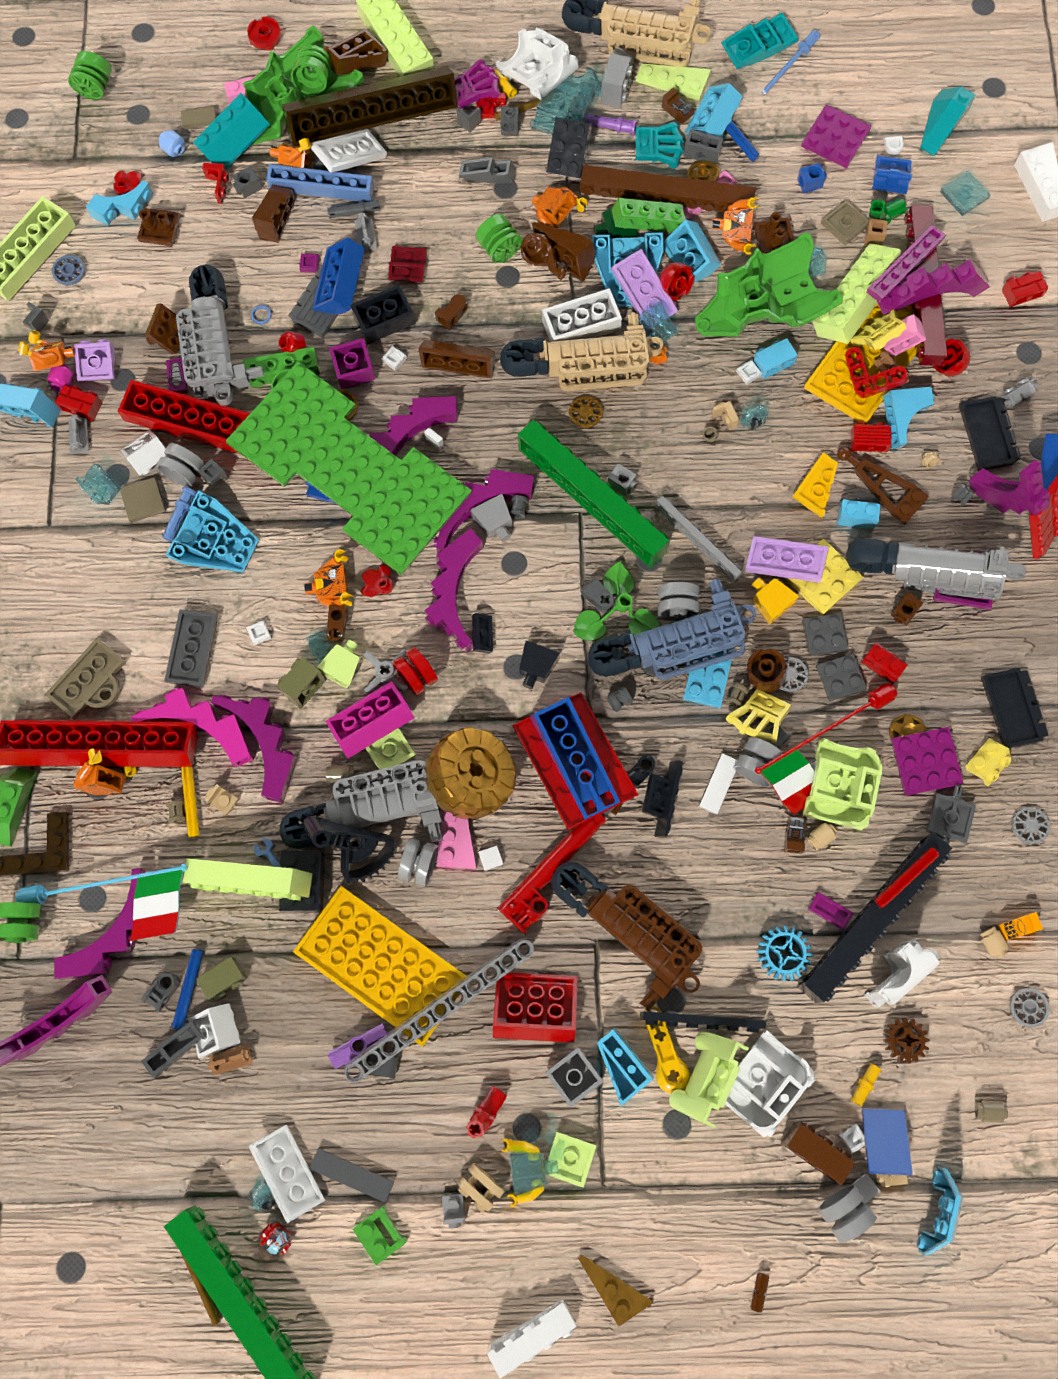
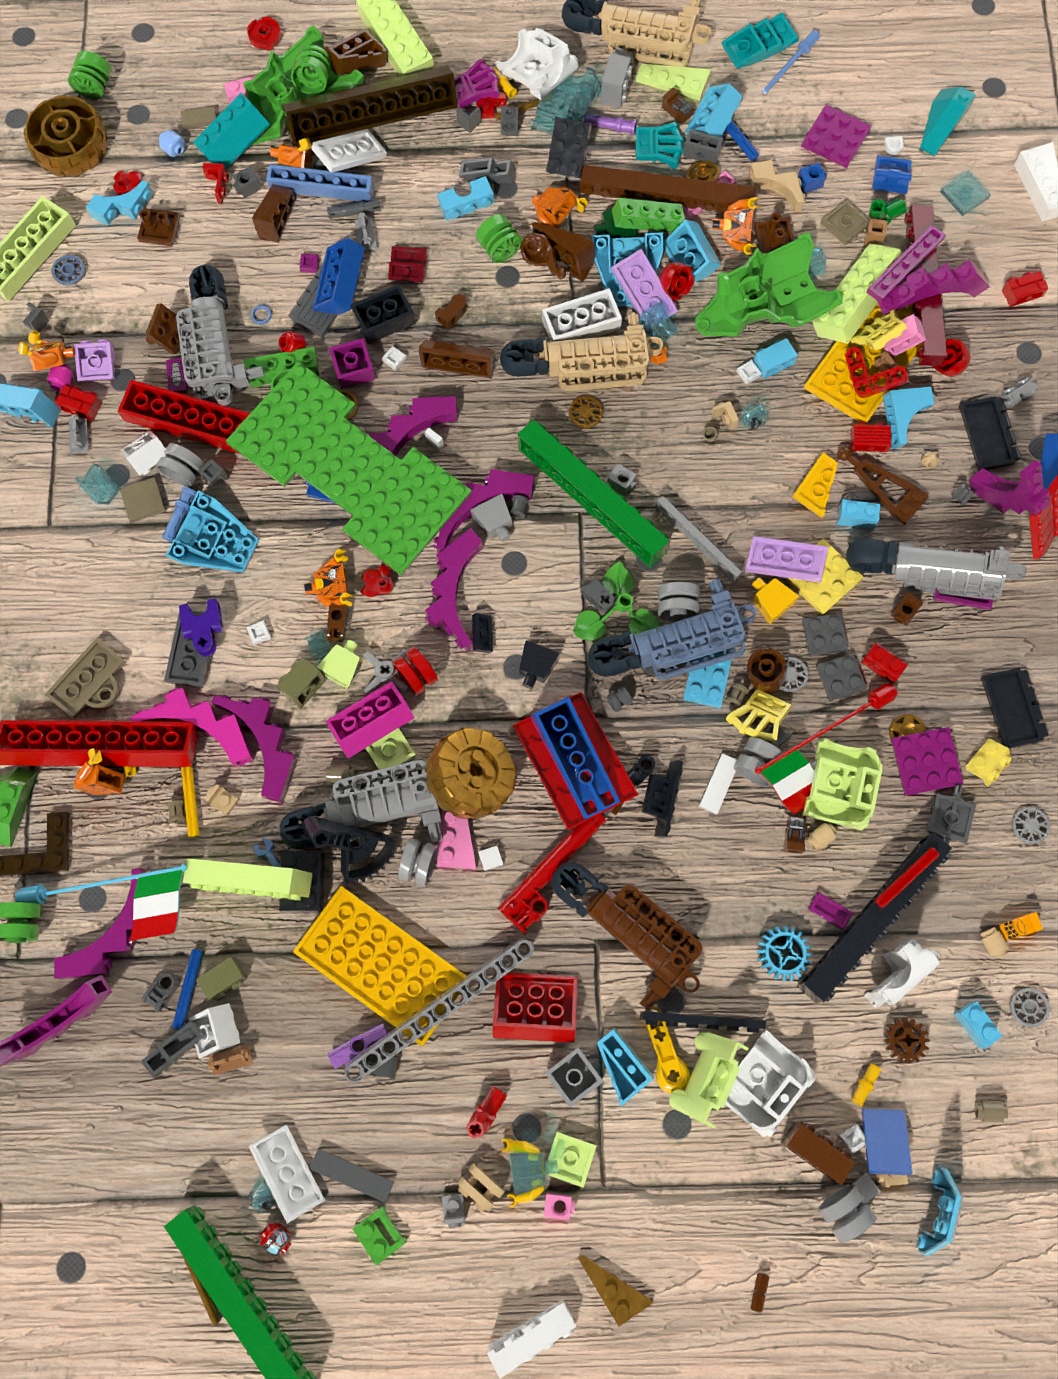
none -> pearl gold wheel [24,95,108,177]
none -> dark purple piece [179,598,224,657]
none -> medium azure arch [437,176,494,221]
none -> bright pink brick [544,1192,575,1220]
none -> tan arch [749,160,805,213]
none -> medium azure brick [953,1001,1003,1048]

